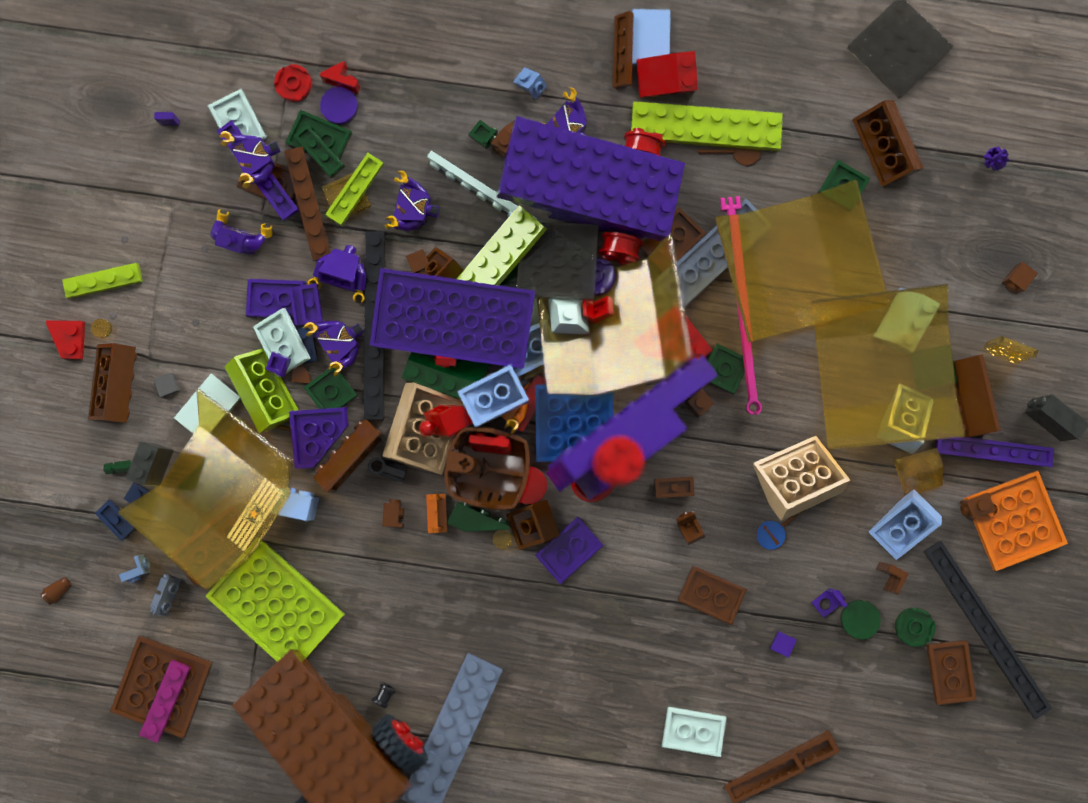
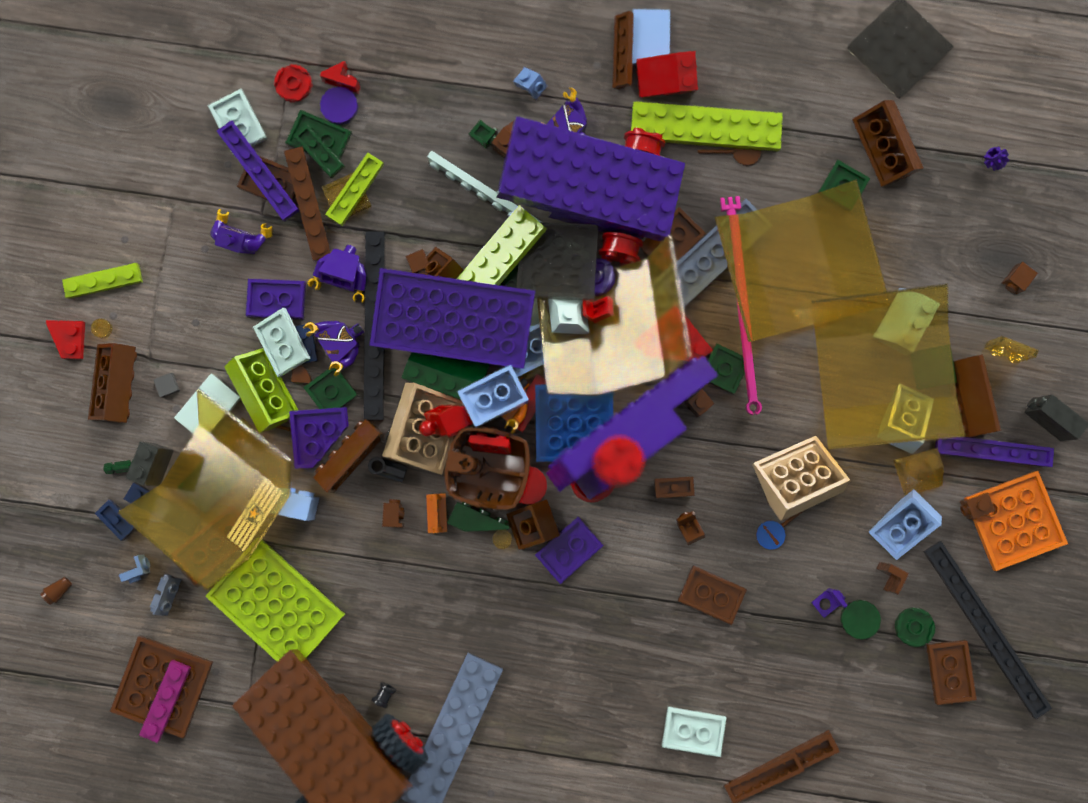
dark purple tile [154,112,179,125] -> none
dark purple torso [219,131,281,189] -> none
dark purple tile [266,351,291,377] -> none
dark purple plate [289,283,323,326] -> none
dark purple torso [385,171,440,232] -> none
red plate [434,355,456,367] -> none
dark purple tile [770,631,796,658] -> none

